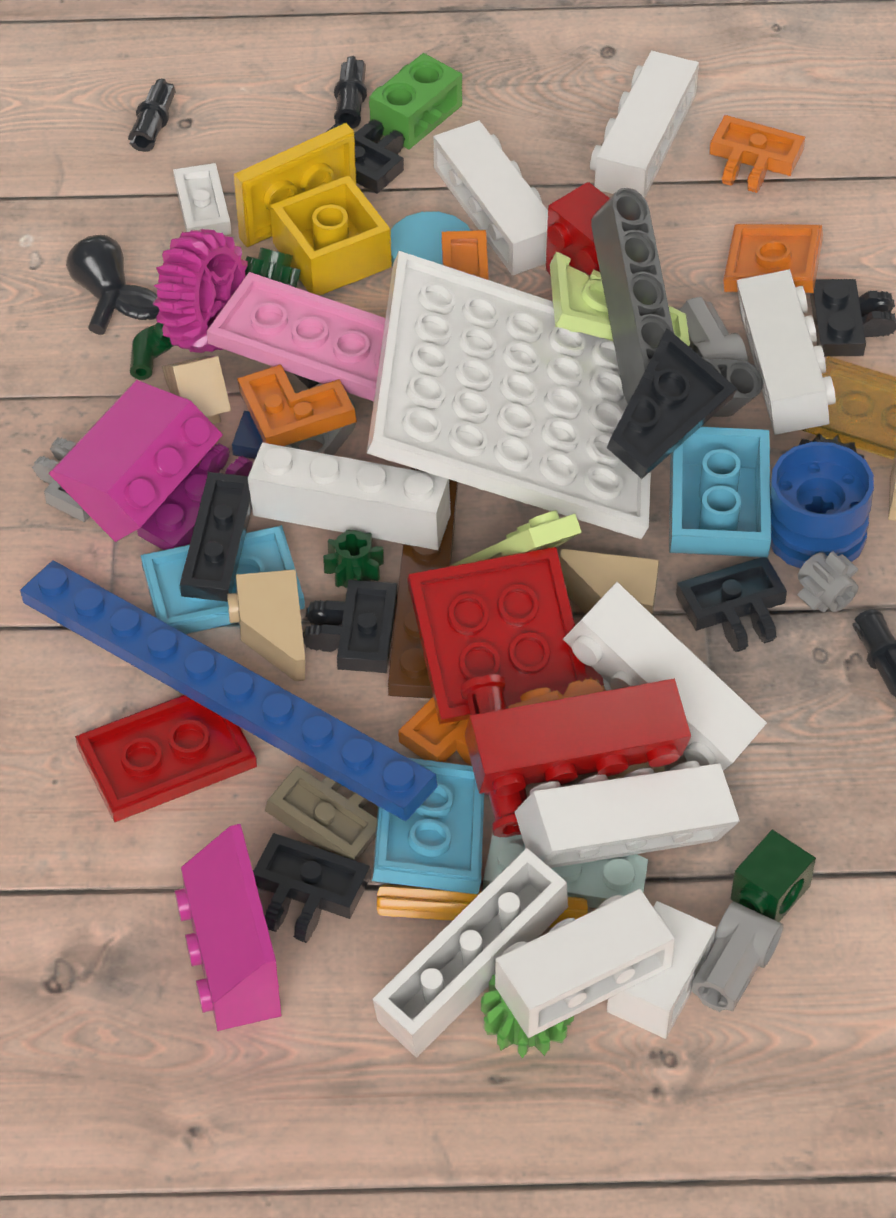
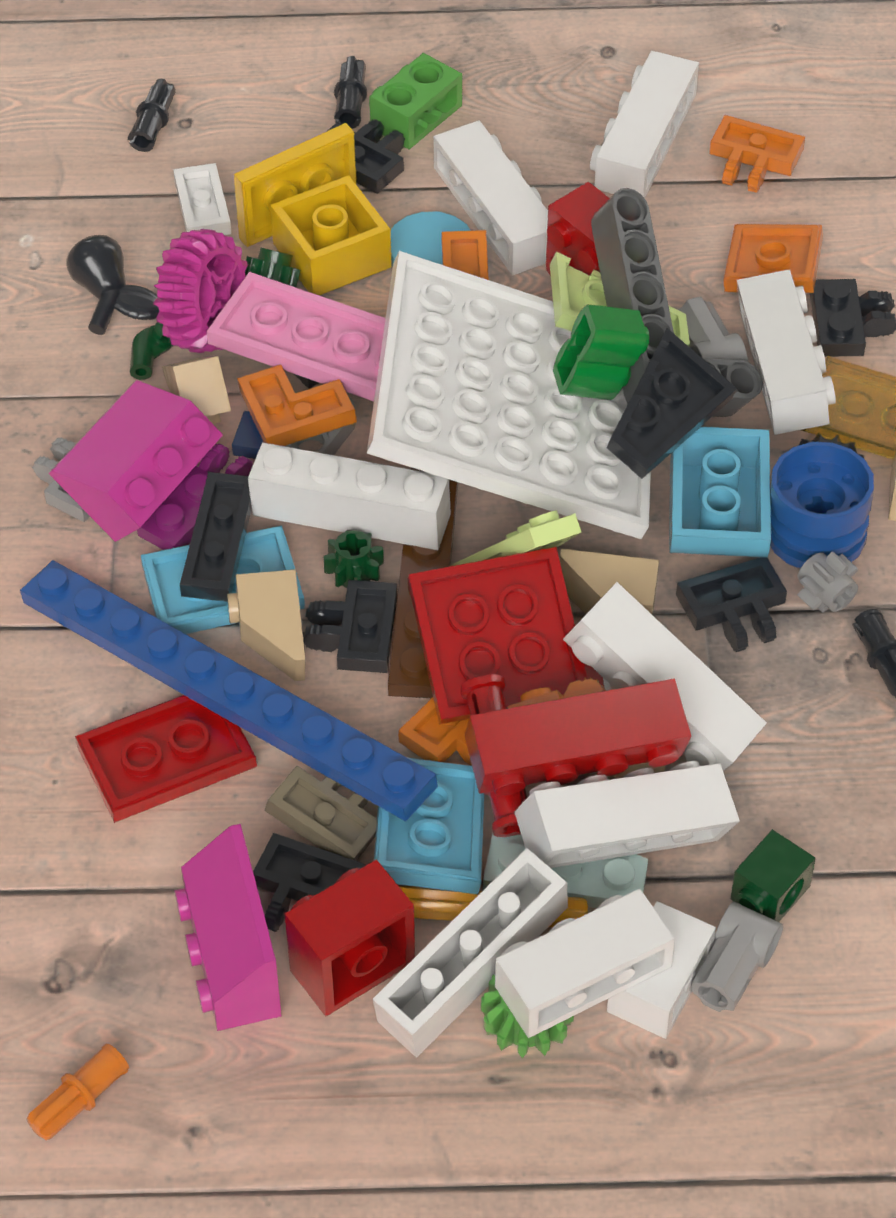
none -> orange axle [27,1043,129,1140]
none -> red brick [285,859,415,1017]
none -> green brick [553,304,649,400]

